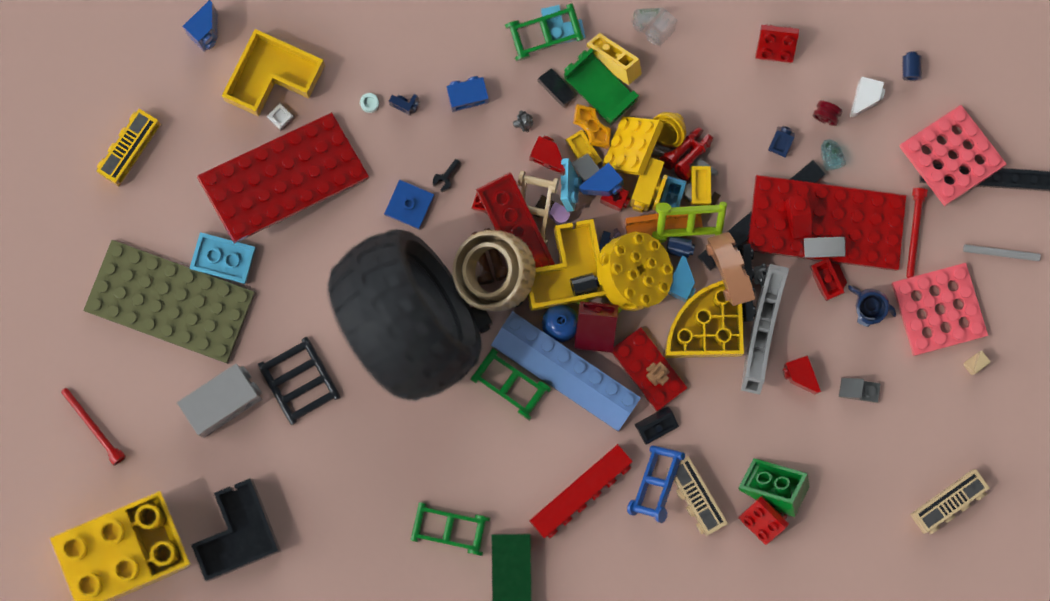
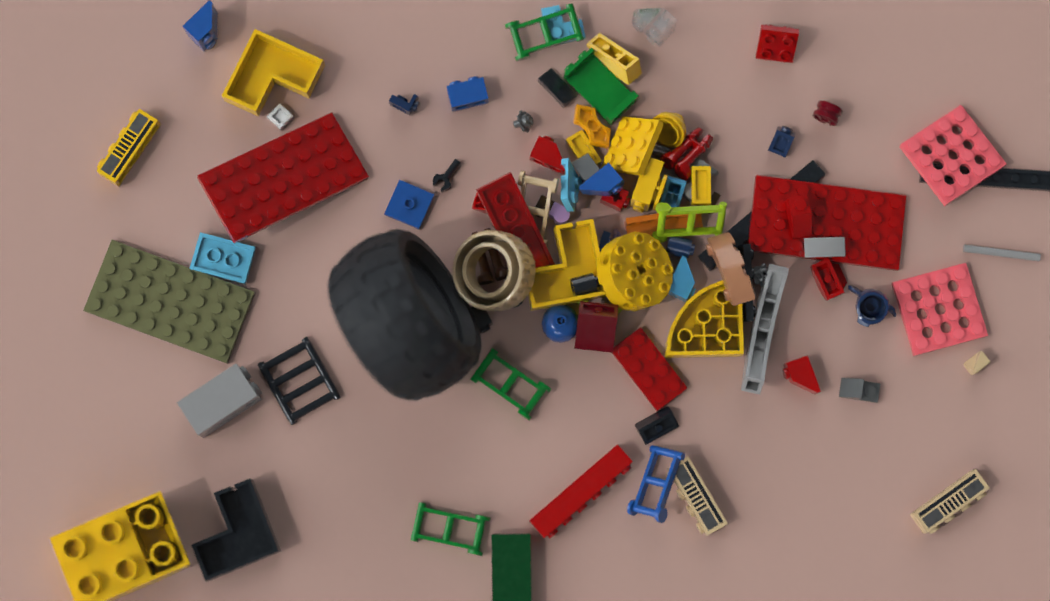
red piece [61,388,126,466] -> none
light aqua tile [360,93,379,113] -> none
medium blue slope [491,311,641,431] -> none
medium nougat gear [646,362,670,386] -> none
green slope [738,458,810,517] -> none
red plate [738,496,789,545] -> none
clear light blue rock [821,139,846,171] -> none
white slope [850,77,885,118] -> none
dark blue brick [902,52,922,81] -> none
red piece [906,188,928,278] -> none

